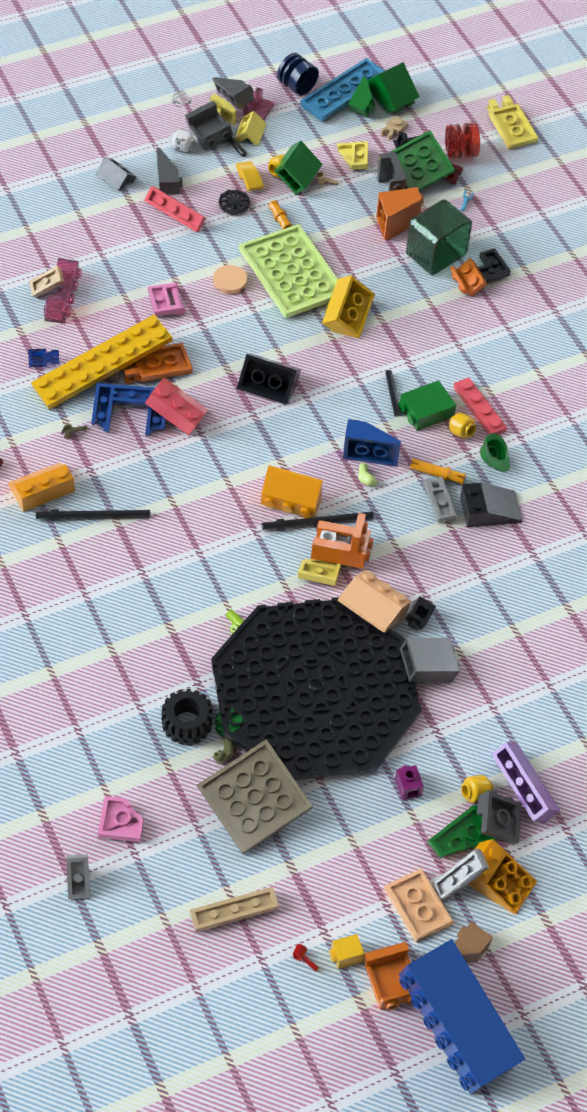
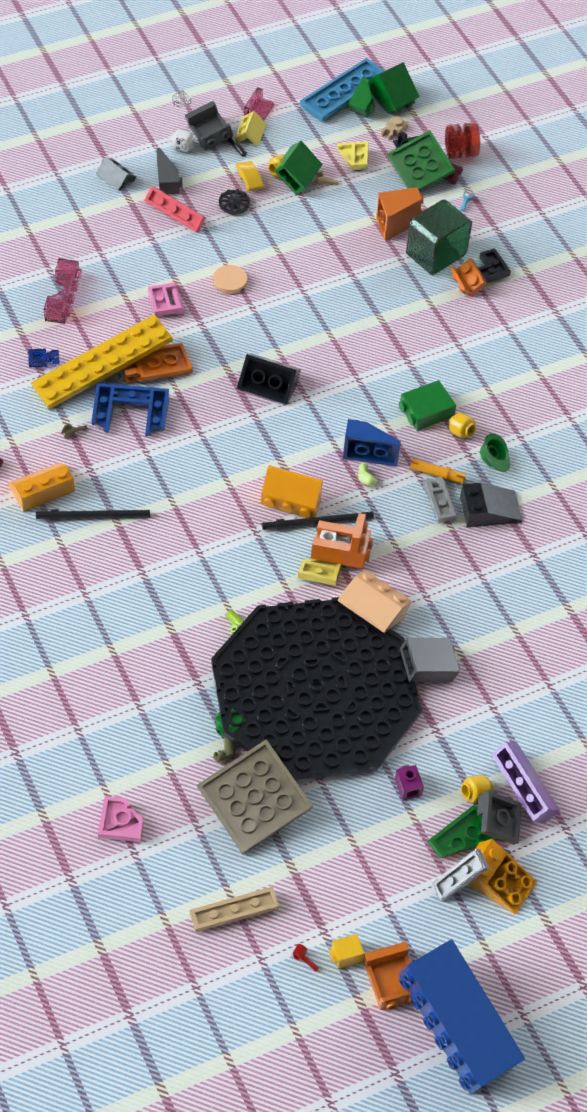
tan plate [29,266,65,298] -> none
light grey slope [66,854,90,899] -> none
coral slope [145,377,208,436] -> none
black tyre [161,689,213,745] -> none
light yellow slope [210,93,236,125] -> none
dark grey slope [212,77,255,109] -> none
yellowish green plate [239,224,338,319] -> none
light orange pin [268,200,292,230] -> none
dark blue wheel [277,53,319,96] -> none
yellow slope [322,275,375,339] -> none
dark grey panel [377,152,406,191] -> none
light nougat tile [384,868,454,943] -> none
black bar [385,370,401,416] -> none
black brick [405,596,436,629] -> none
coral plate [453,377,507,435] -> none
medium nougat slope [454,922,493,962] -> none
light yellow tile [487,95,538,150] -> none

